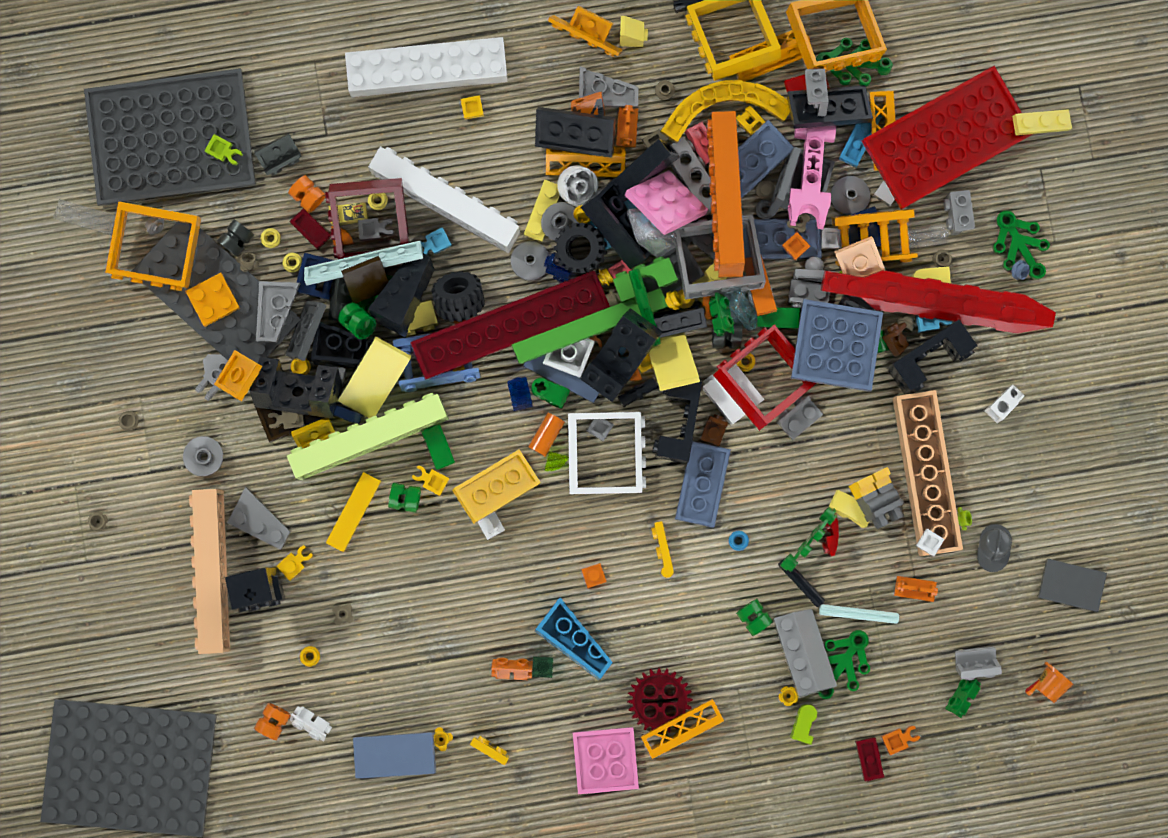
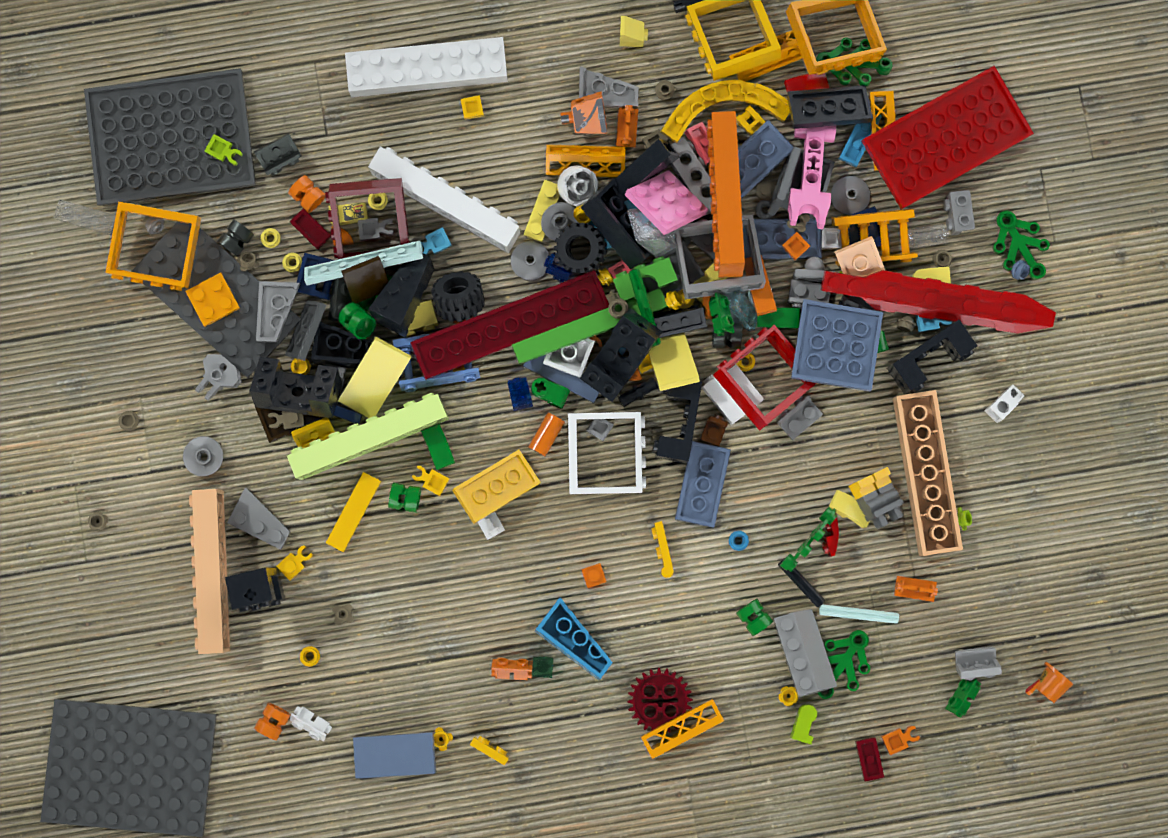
light orange plate [214,350,262,401] -> none
black plate [535,107,616,158] -> none
clear neon green tile [544,451,569,472] -> none
light orange bracket [548,6,623,57] -> none
bright pink plate [573,727,639,794] -> none
light grey bracket [805,69,829,116] -> none
white tile [873,181,895,207] -> none
reddish brown bracket [882,322,909,357] -> none
white tile [916,528,945,557] -> none
dark grey piece [977,524,1012,572] -> none
light yellow plate [1012,109,1072,135] -> none
dark grey tile [1038,559,1107,612] -> none
none -> dark tan plate [608,298,629,319]

